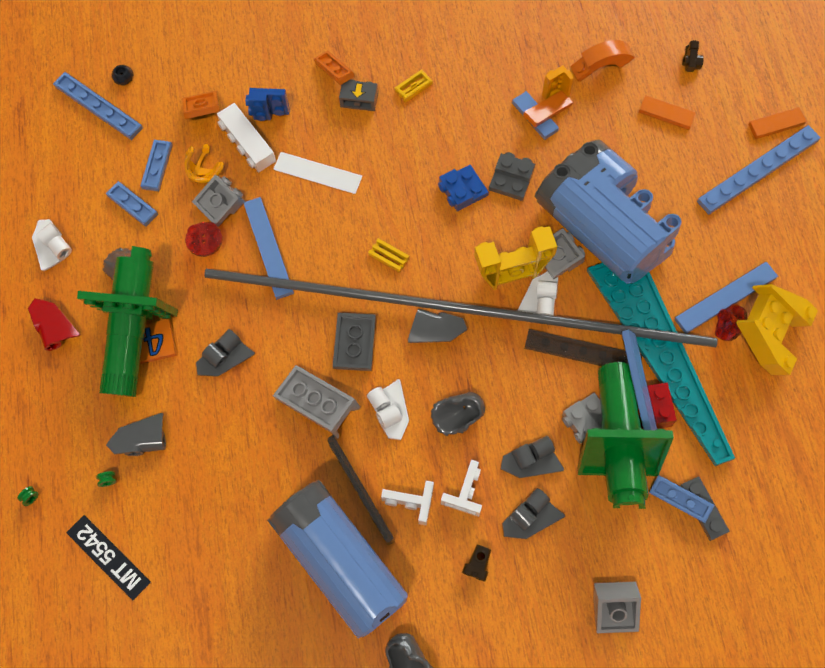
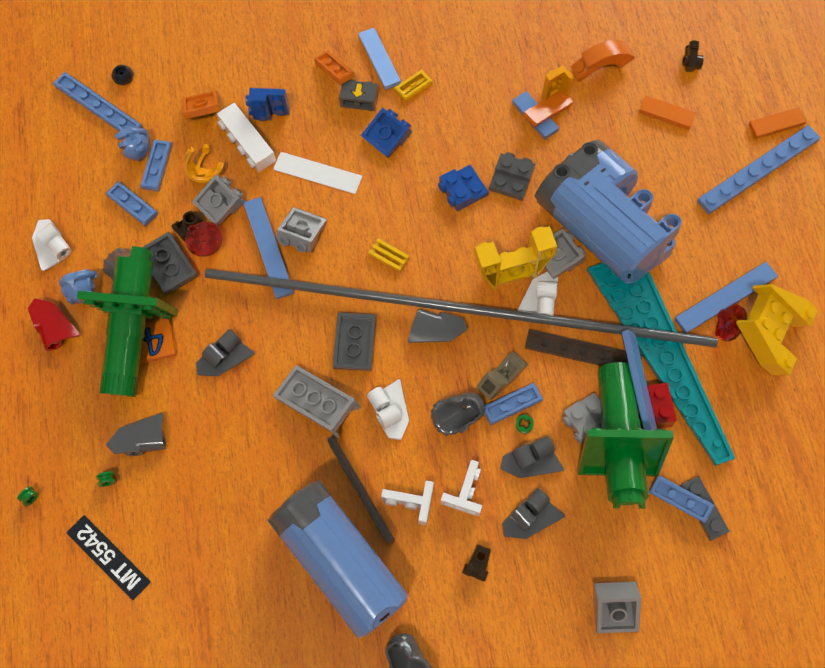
none -> medium blue helmet [59,269,98,305]
none -> medium blue helmet [115,127,149,162]
none -> dark grey plate [142,232,198,295]
none -> dark brown plate [171,211,204,242]
none -> light grey plate [277,207,327,253]
none -> light blue tile [358,28,401,90]
none -> blue plate [361,107,412,158]
none -> dark tan brick [476,352,528,400]
none -> medium blue tile [484,383,543,426]
none -> green bush [516,415,533,434]

